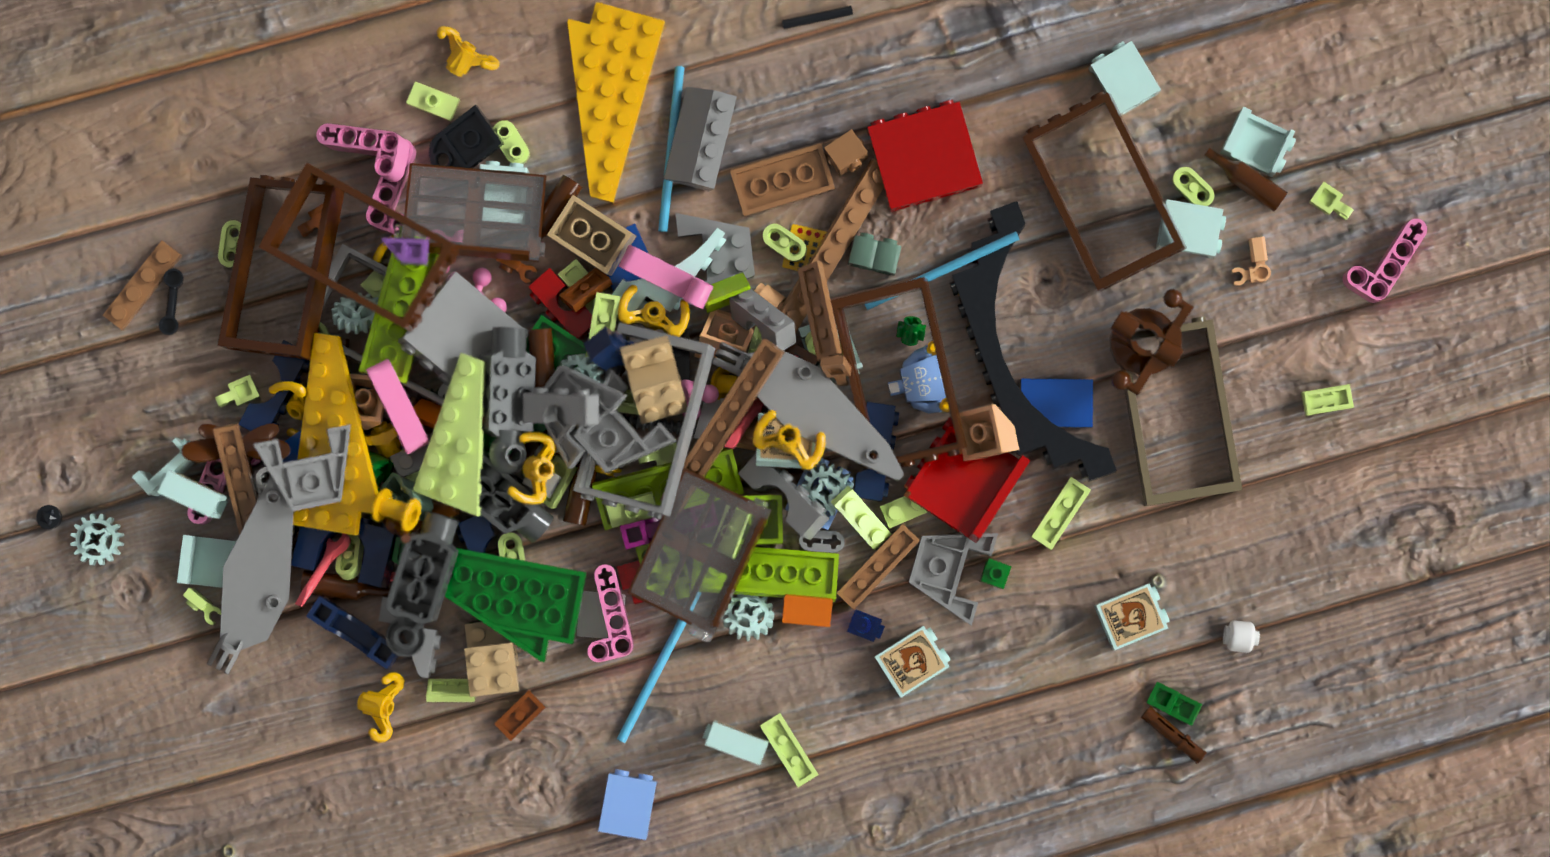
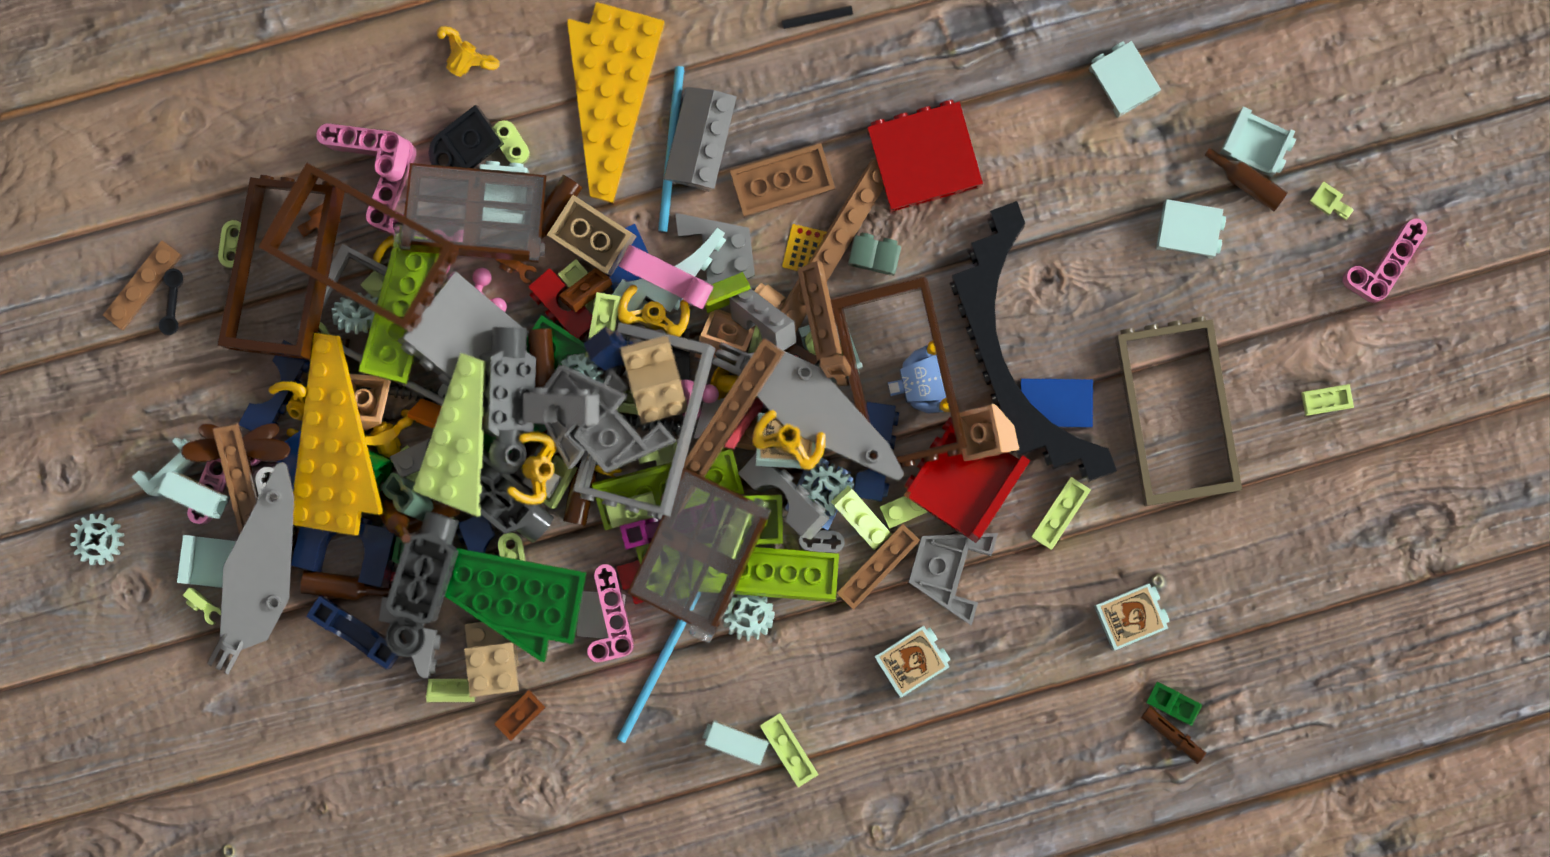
black tile [36,505,62,529] -> none
yellowish green plate [215,375,260,407] -> none
light grey wing [253,424,351,511] -> none
coral piece [295,533,351,607] -> none
yellowish green plate [335,535,364,580] -> none
yellow piece [357,672,405,743] -> none
bright pink beam [366,359,429,454] -> none
yellow hose [372,489,421,532] -> none
medium lavender tile [382,238,429,265] -> none
yellowish green plate [406,81,460,122] -> none
light blue panel [598,769,657,840] -> none
yellowish green plate [763,224,807,262] -> none
orange panel [782,594,833,627] -> none
medium nougat head [824,129,868,177] -> none
clear blue brick [846,609,885,642] -> none
medium azure piece [865,231,1020,310] -> none
green gear [896,316,926,346] -> none
green brick [979,558,1012,589] -> none
reddish brown door [1022,91,1187,291] -> none
reddish brown piece [1109,289,1194,396] -> none
yellowish green plate [1172,167,1214,206] -> none
white head [1223,620,1260,653] -> none
light nougat bar [1231,237,1271,286] -> none

